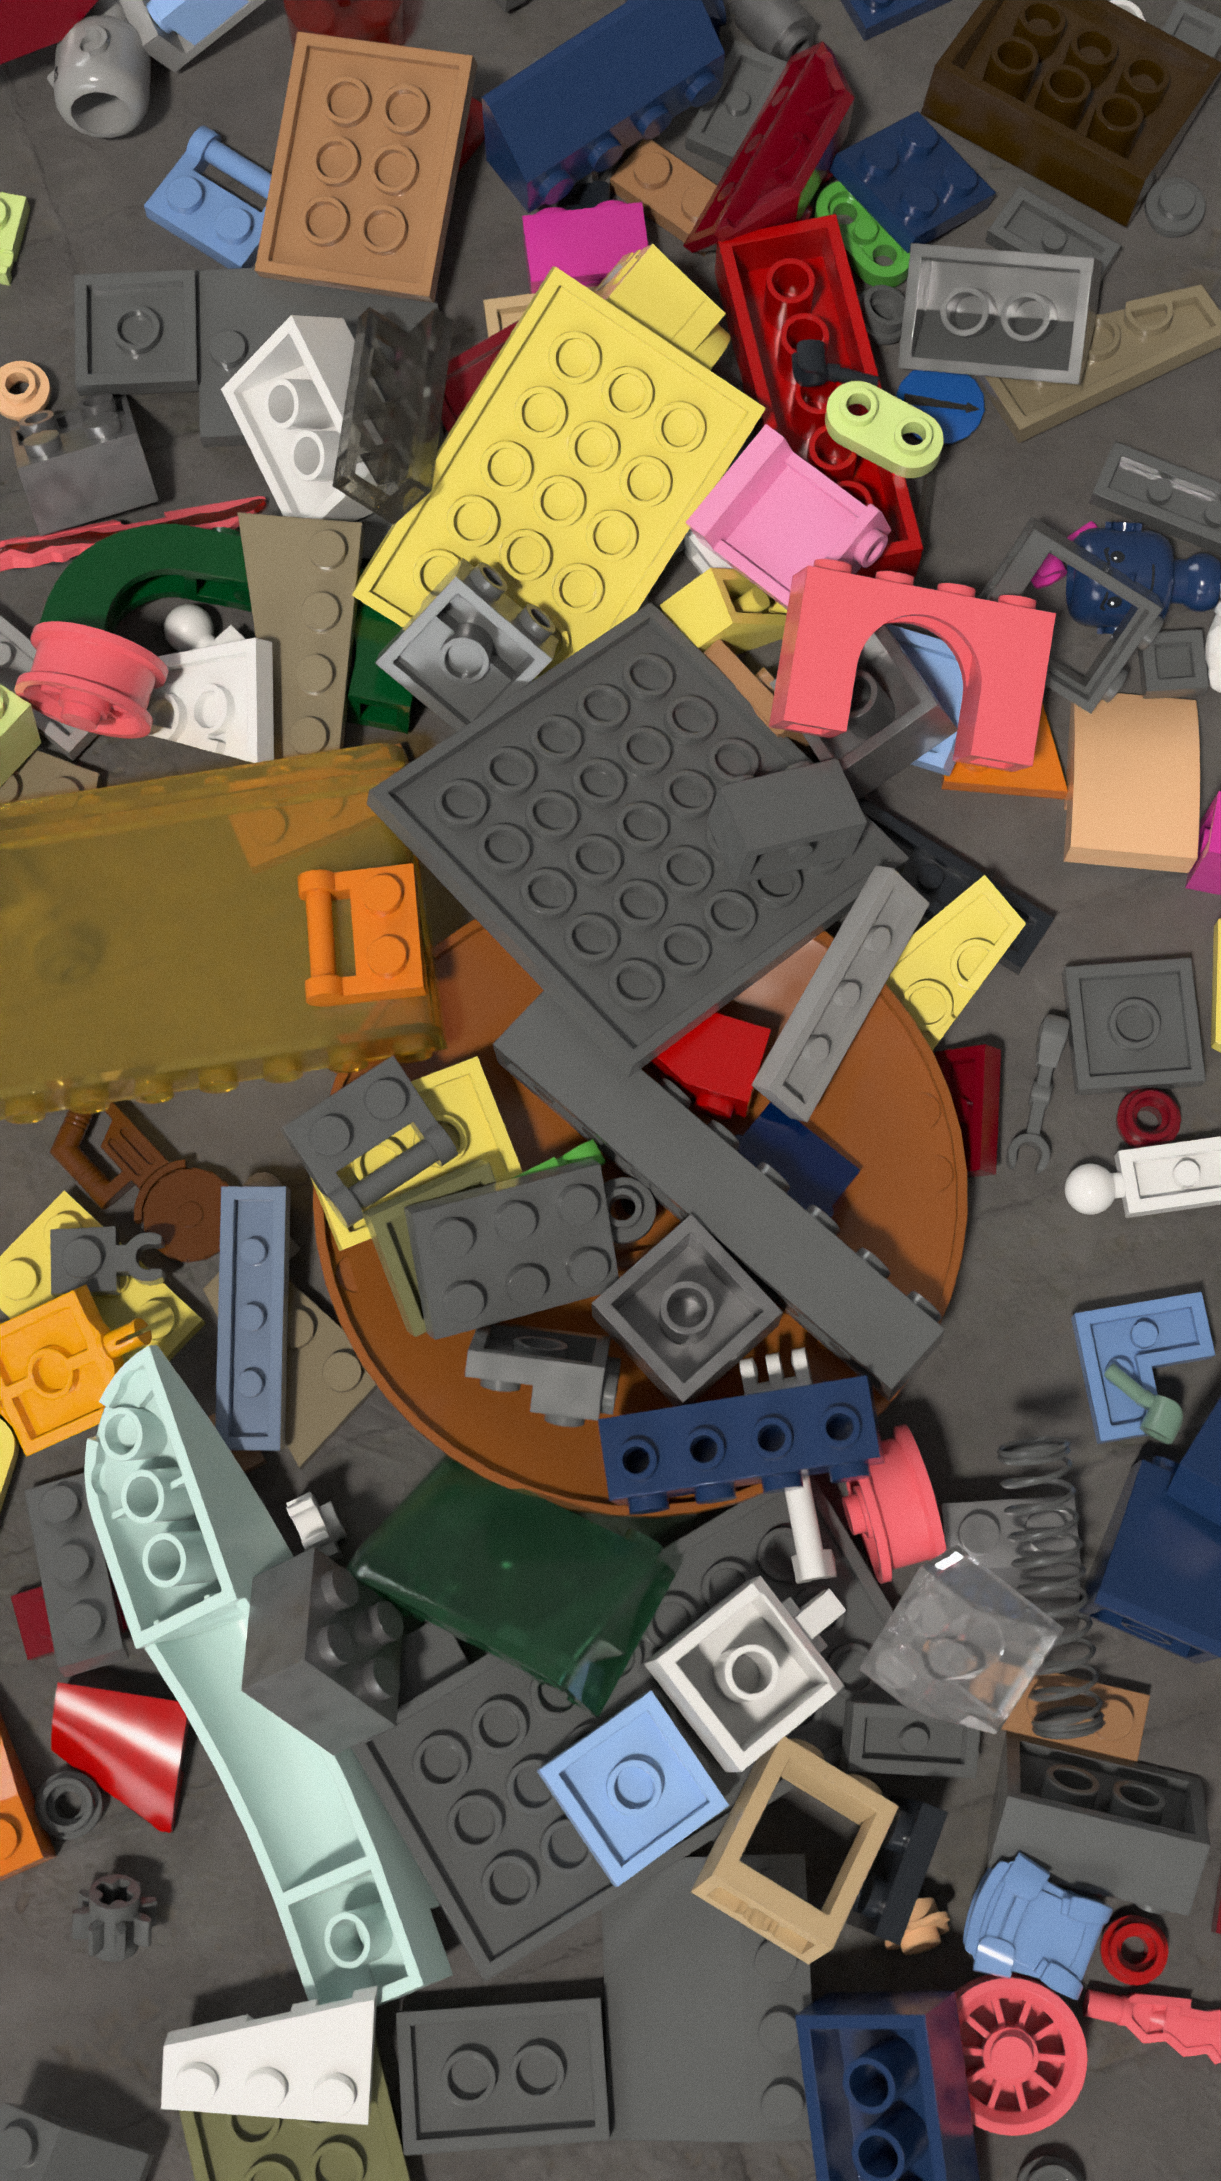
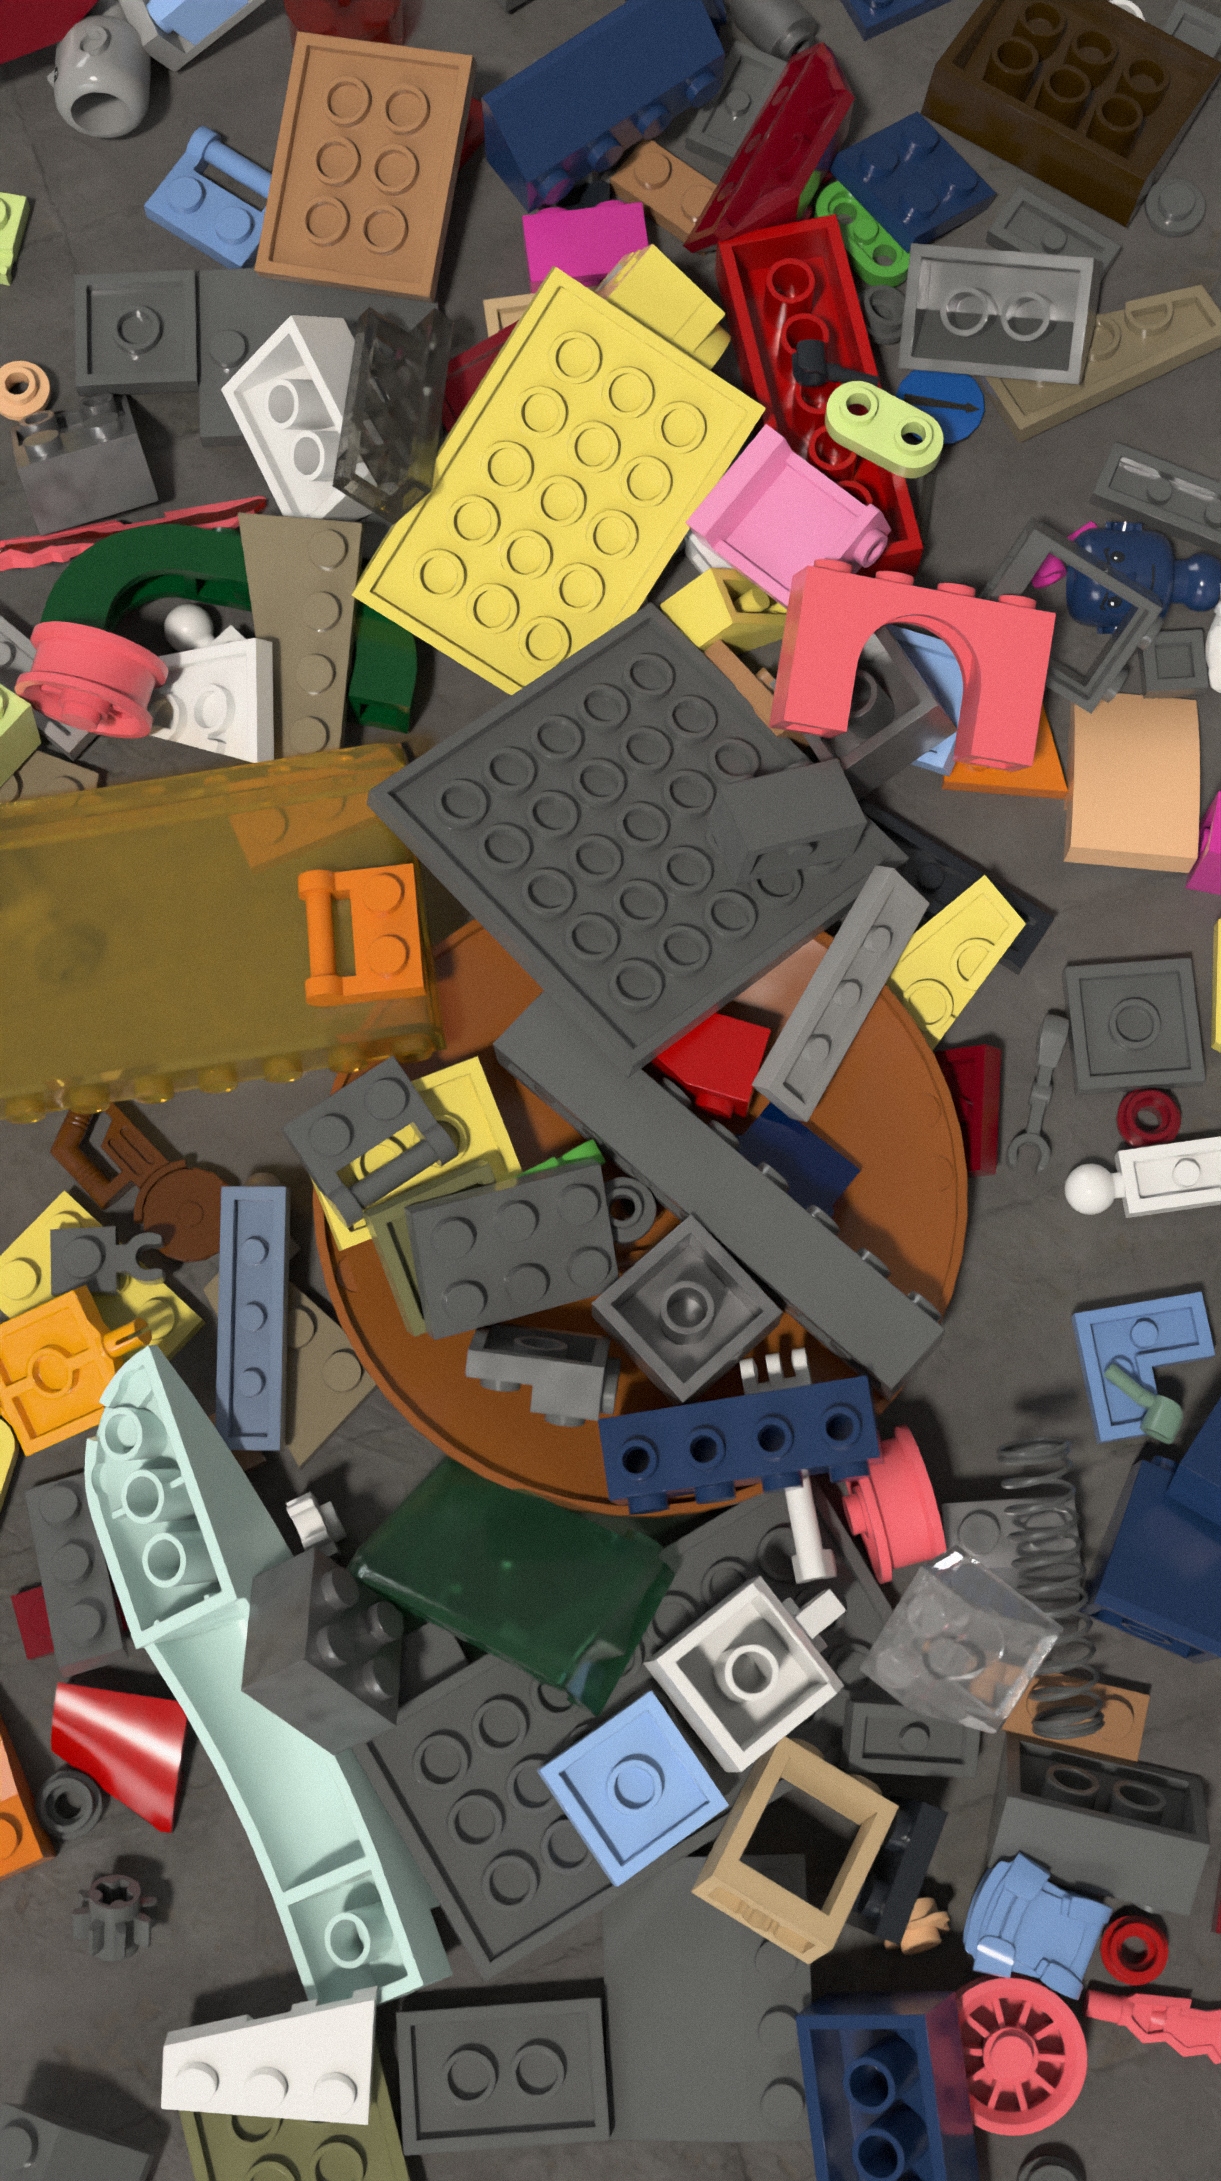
dark grey plate [375,558,558,732] -> none

